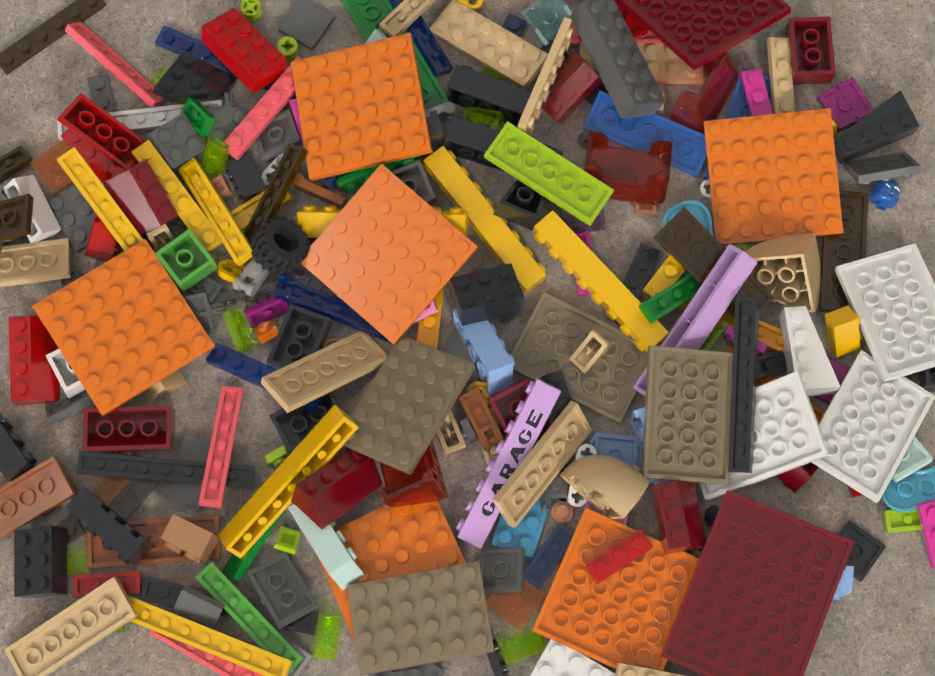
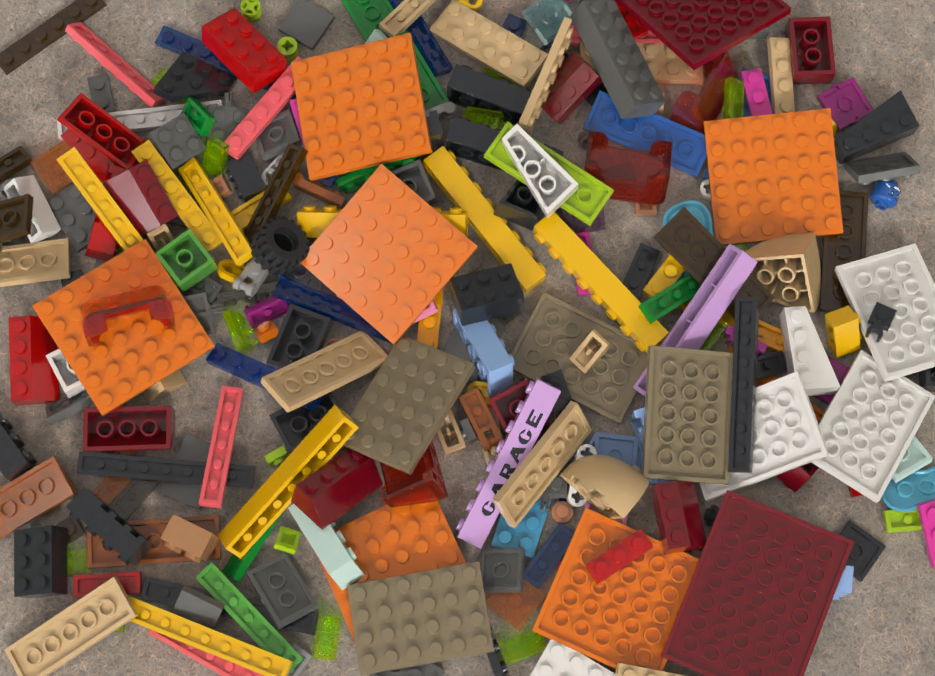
none -> clear red windscreen [80,285,175,347]
none -> white wedge [502,124,578,219]
none -> clear neon green plate [723,77,744,119]
none -> black plate [865,302,897,342]

